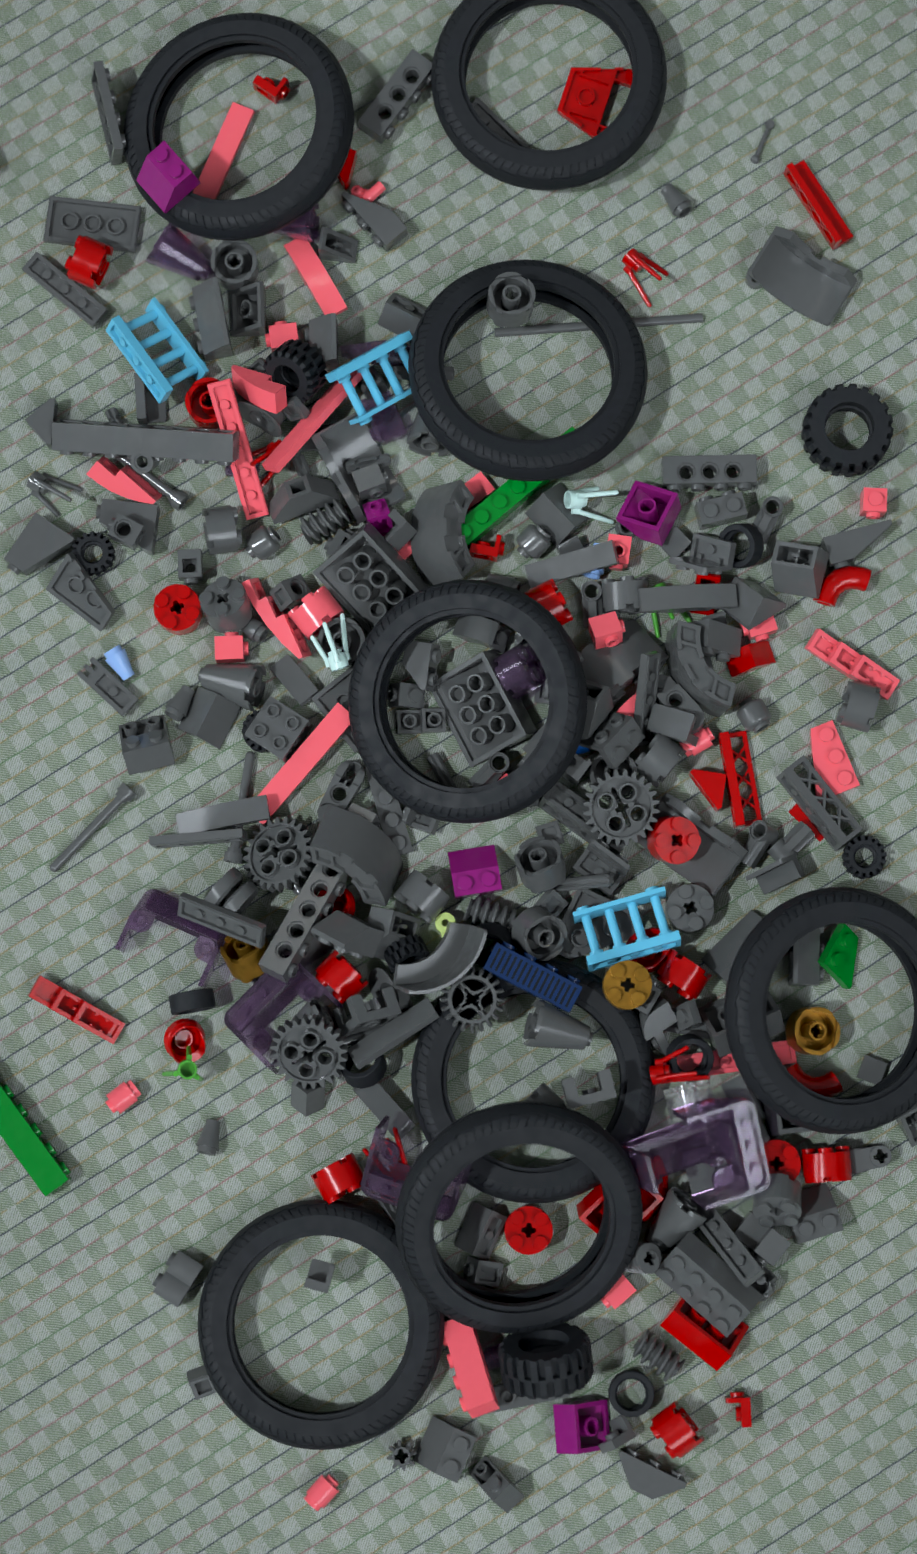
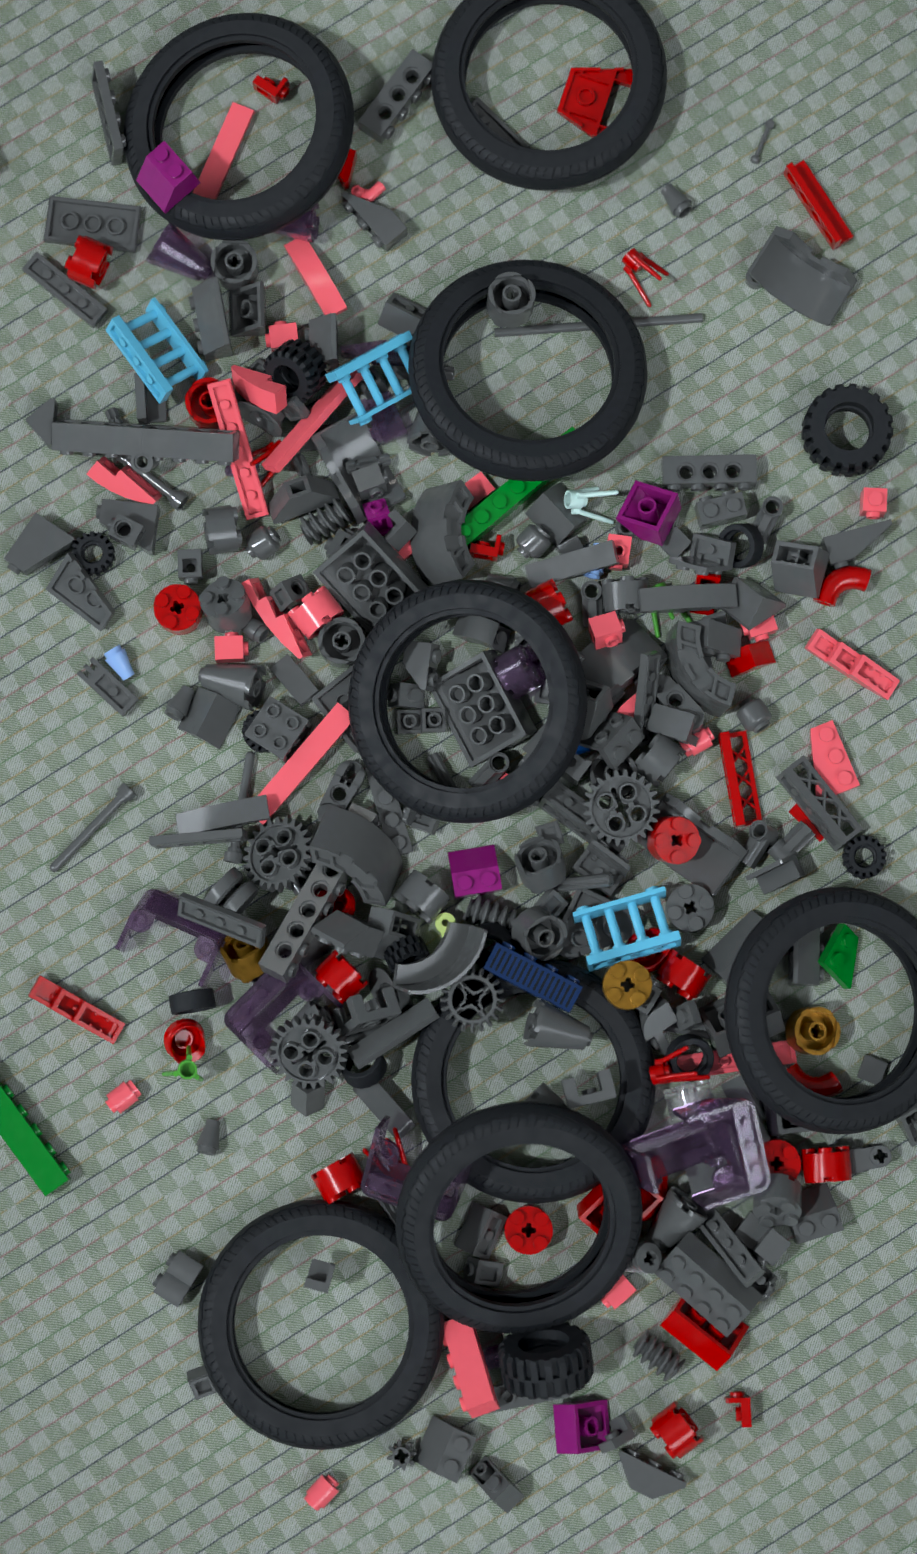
dark grey plant [27,471,83,517] -> none
dark grey slope [119,714,175,775] -> none
light aqua plant [310,613,351,672] -> none
dark grey slope [318,227,358,263] -> none
black tyre [608,1370,655,1417] -> none
red slope [688,769,727,812] -> none
dark grey brick [835,680,881,733] -> none

